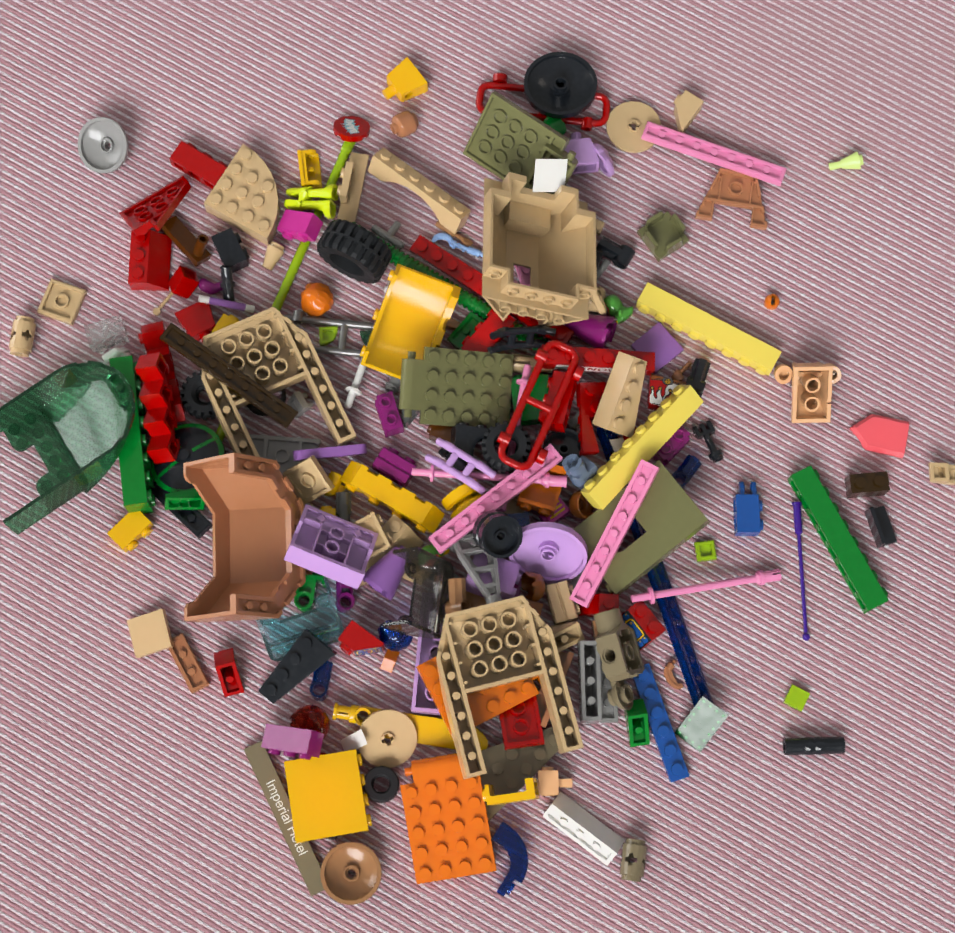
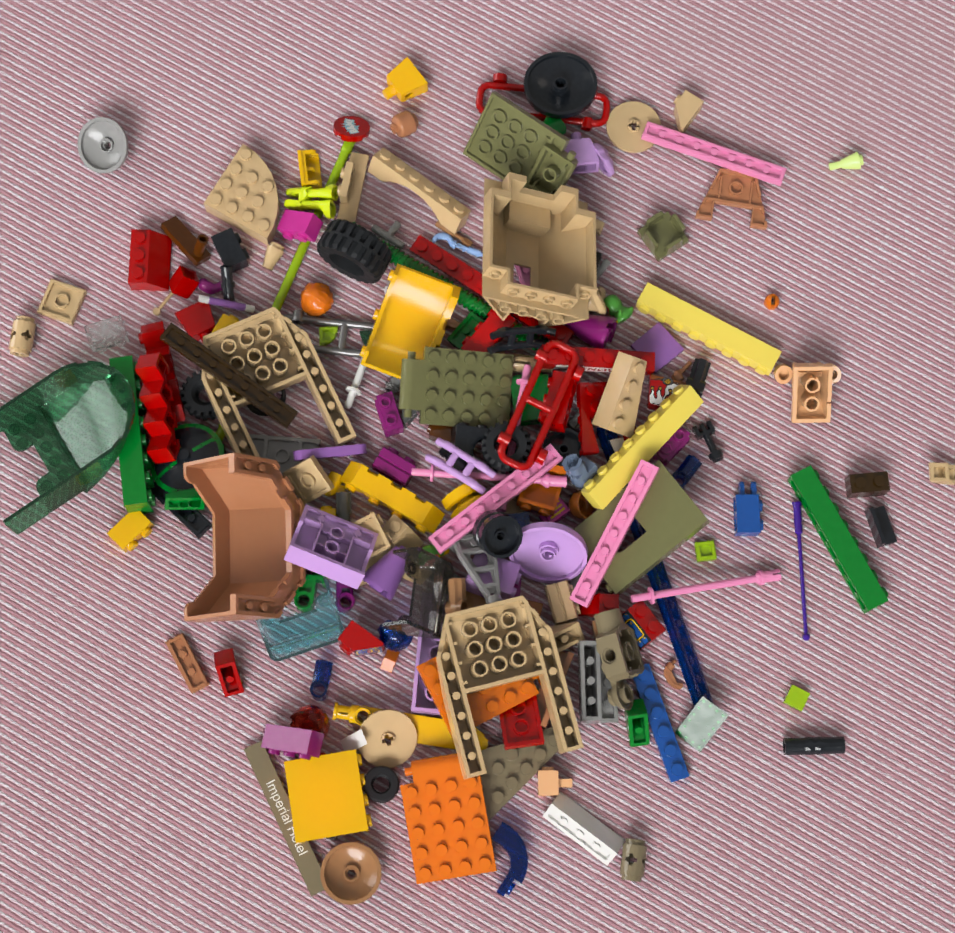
white arm [102,347,131,363] -> none
red wing [120,176,191,236] -> none
tan tile [127,609,174,658] -> none
red brick [169,141,228,189] -> none
black wing [258,629,337,704] -> none
light grey tile [287,391,313,418] -> none
yellow panel [482,778,540,806] -> none
dark orange hair [521,571,546,602] -> none
white sticker [532,159,568,192] -> none
black piece [596,236,635,269] -> none
coral tile [850,414,909,458] -> none

